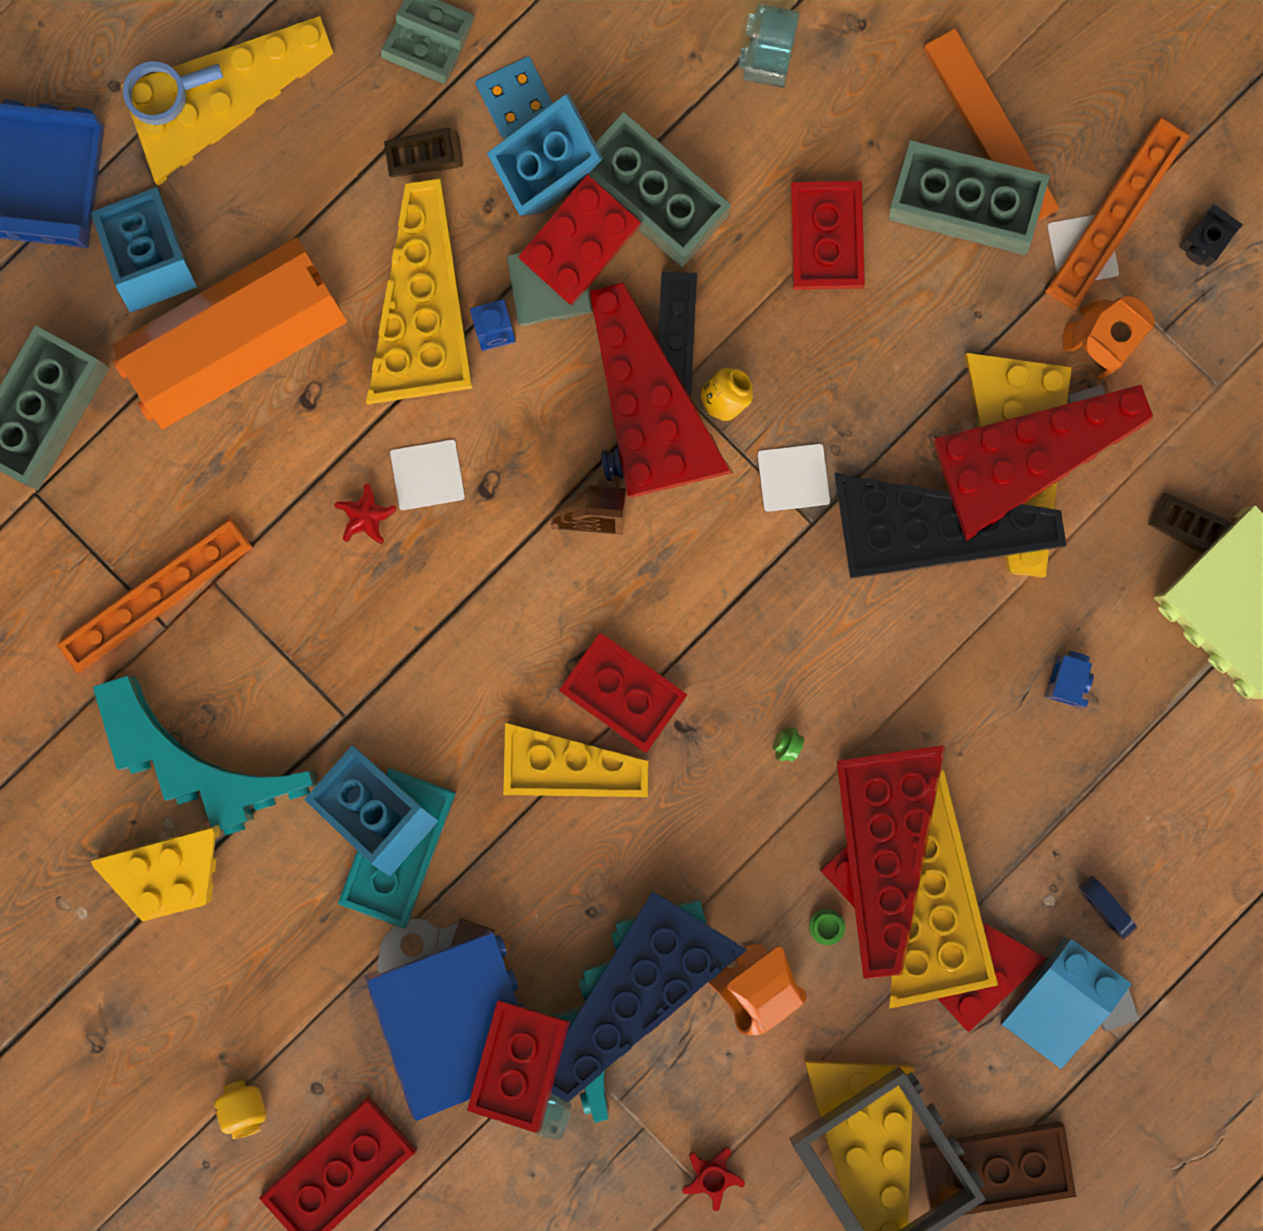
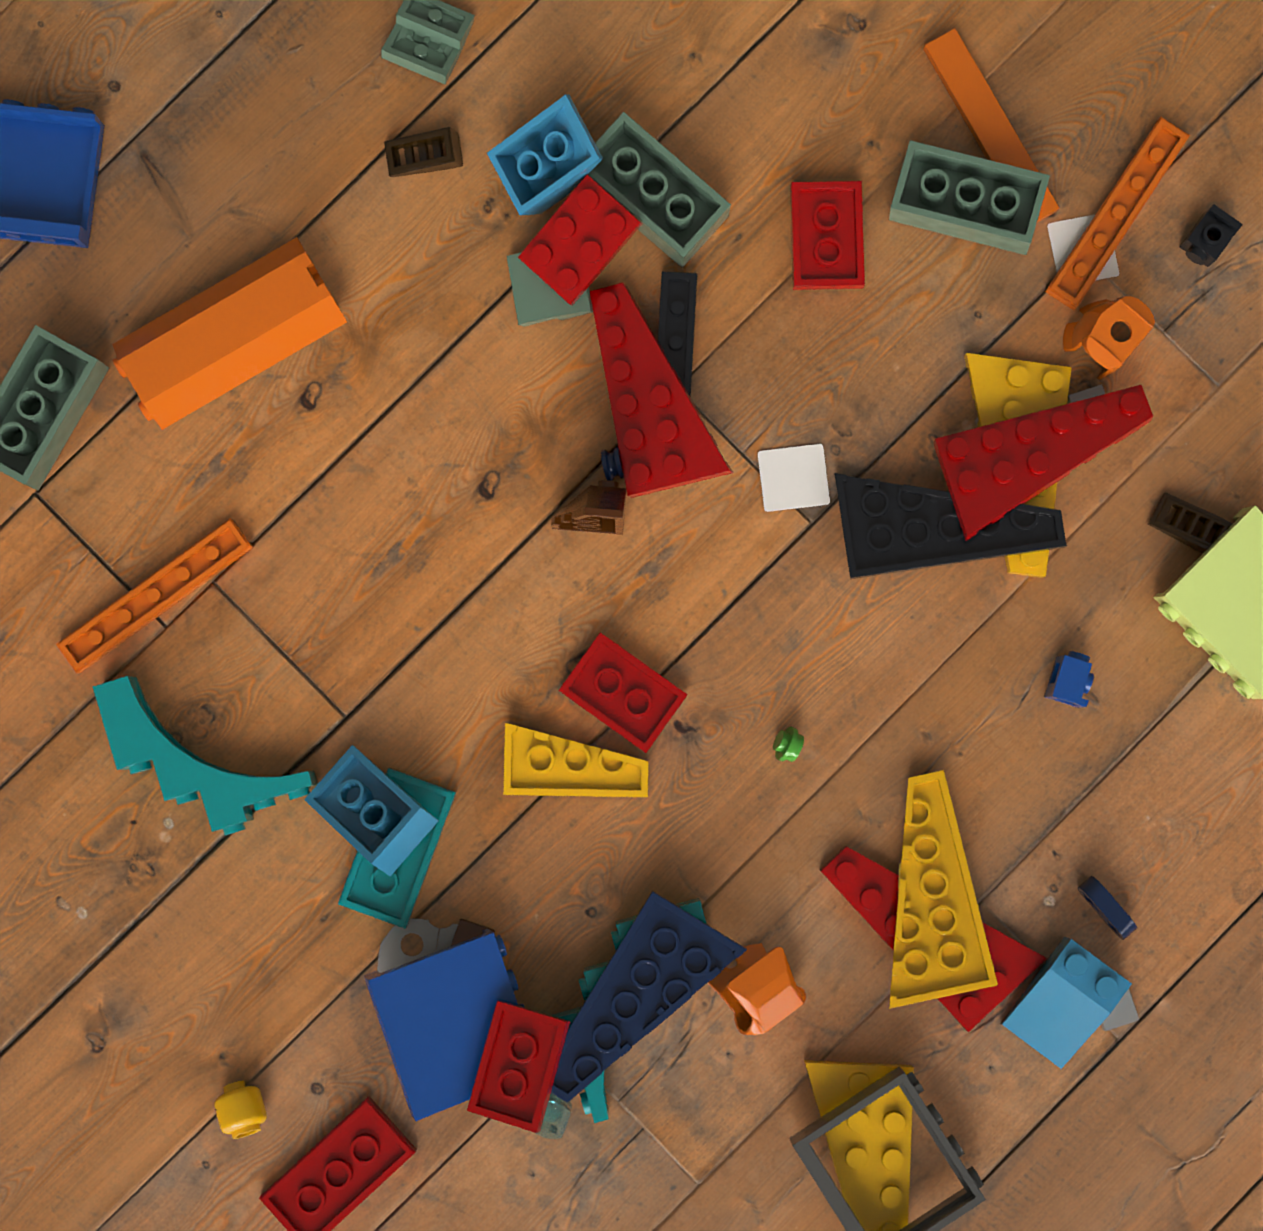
dark azure slope [91,187,197,313] -> none
yellow wing [91,825,220,922] -> none
yellow wing [121,16,333,186] -> none
medium blue piece [123,61,224,125] -> none
red animal [334,483,397,544] -> none
yellow wing [366,179,473,404] -> none
white sticker [390,440,465,510] -> none
blue brick [470,299,516,351] -> none
dark azure sticker [475,57,553,138] -> none
red animal [682,1147,745,1211] -> none
yellow head [700,368,753,421] -> none
clear light blue brick [738,4,800,88] -> none
bright green plate [809,909,845,945] -> none
red wing [837,745,946,979] -> none
reddish brown tile [919,1121,1076,1215] -> none

